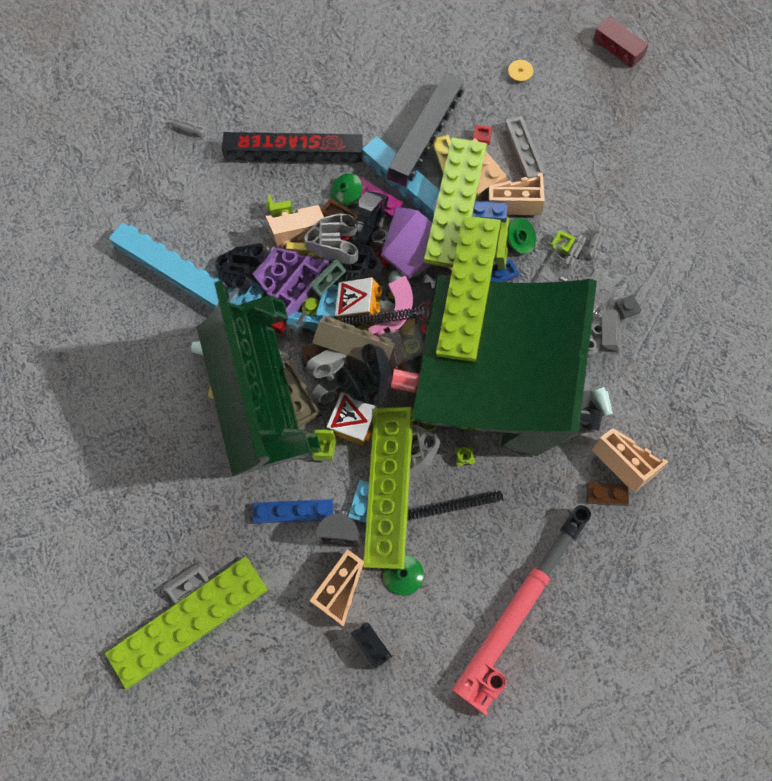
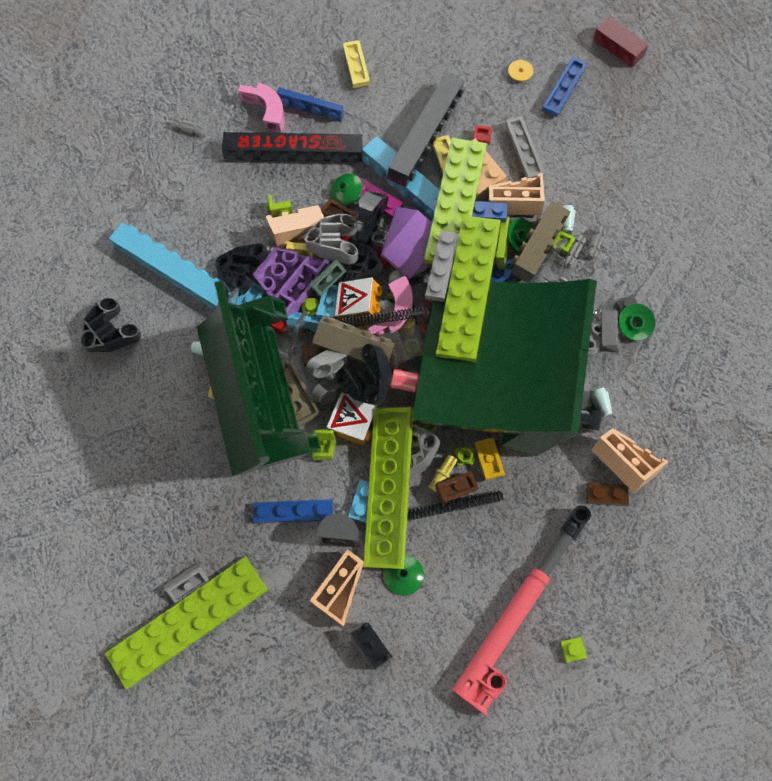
none -> black connector [81,298,141,352]
none -> bright pink arch [238,83,285,133]
none -> blue plate [276,87,344,122]
none -> light yellow plate [343,40,370,88]
none -> light grey plate [425,231,459,302]
none -> light yellow axle [428,455,457,492]
none -> reddish brown plate [435,471,479,504]
none -> yellow plate [474,437,505,481]
none -> dark tan wedge [510,201,571,283]
none -> blue plate [542,57,588,117]
none -> lime plate [560,637,587,663]
none -> light aqua cone [562,205,576,233]
none -> green dish [618,303,656,341]

